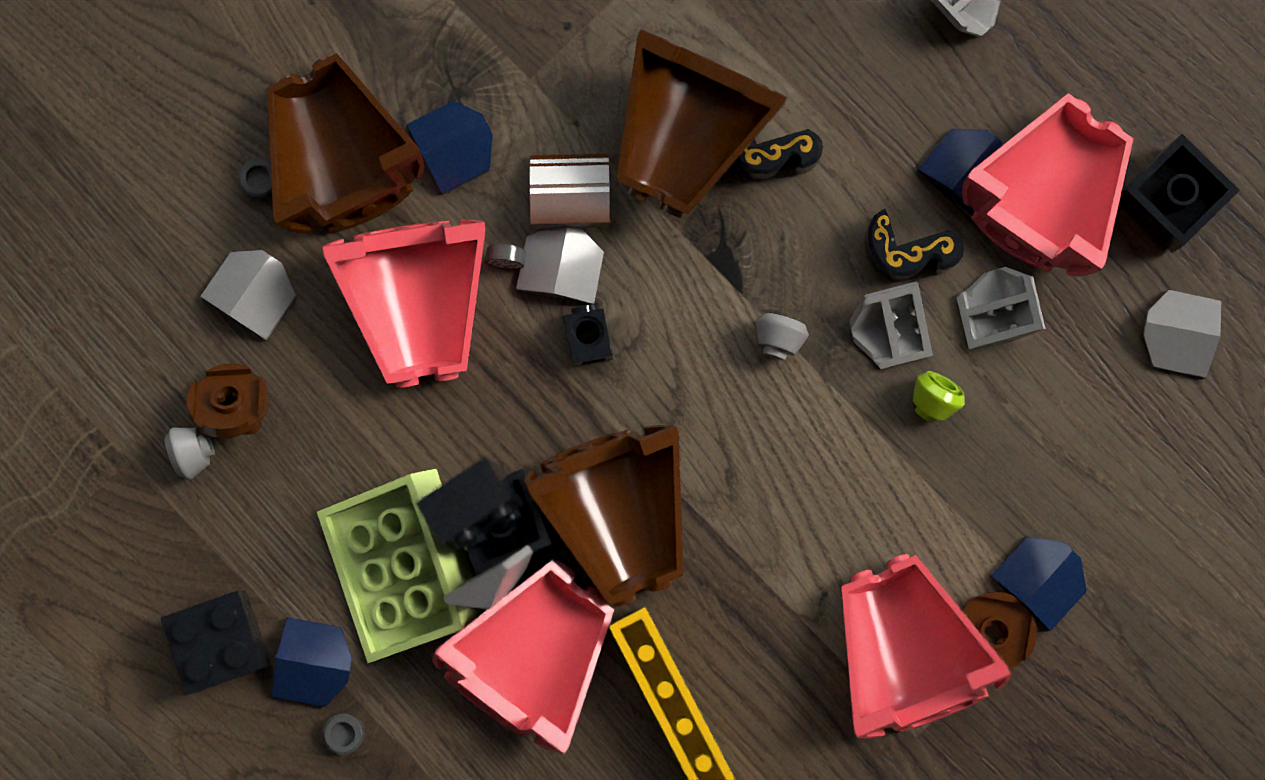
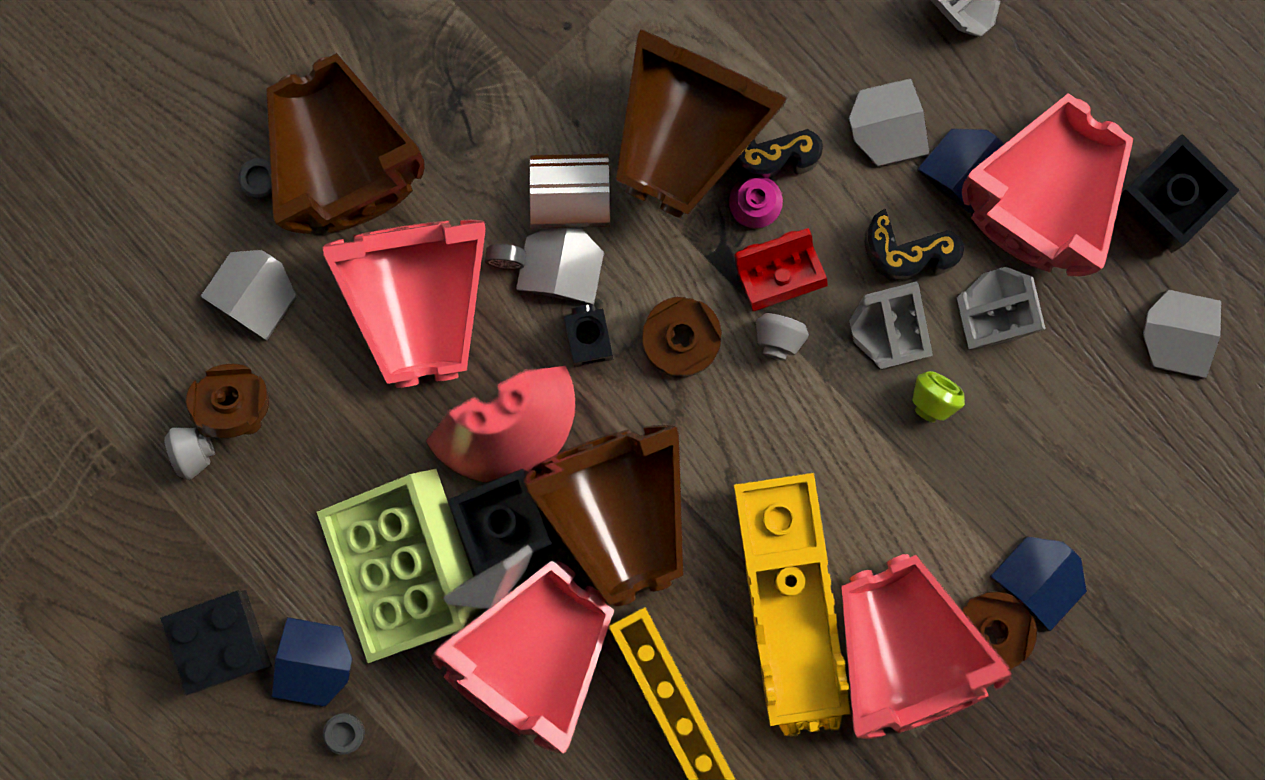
dark blue slope [407,101,493,195] -> none
black brick [416,456,528,553] -> none
none -> coral cone [426,366,575,483]
none -> reddish brown plate [642,297,722,377]
none -> dark pink cone [729,176,783,229]
none -> yellow piece [733,473,850,736]
none -> red bracket [734,228,828,312]
none -> light grey slope [849,79,929,167]

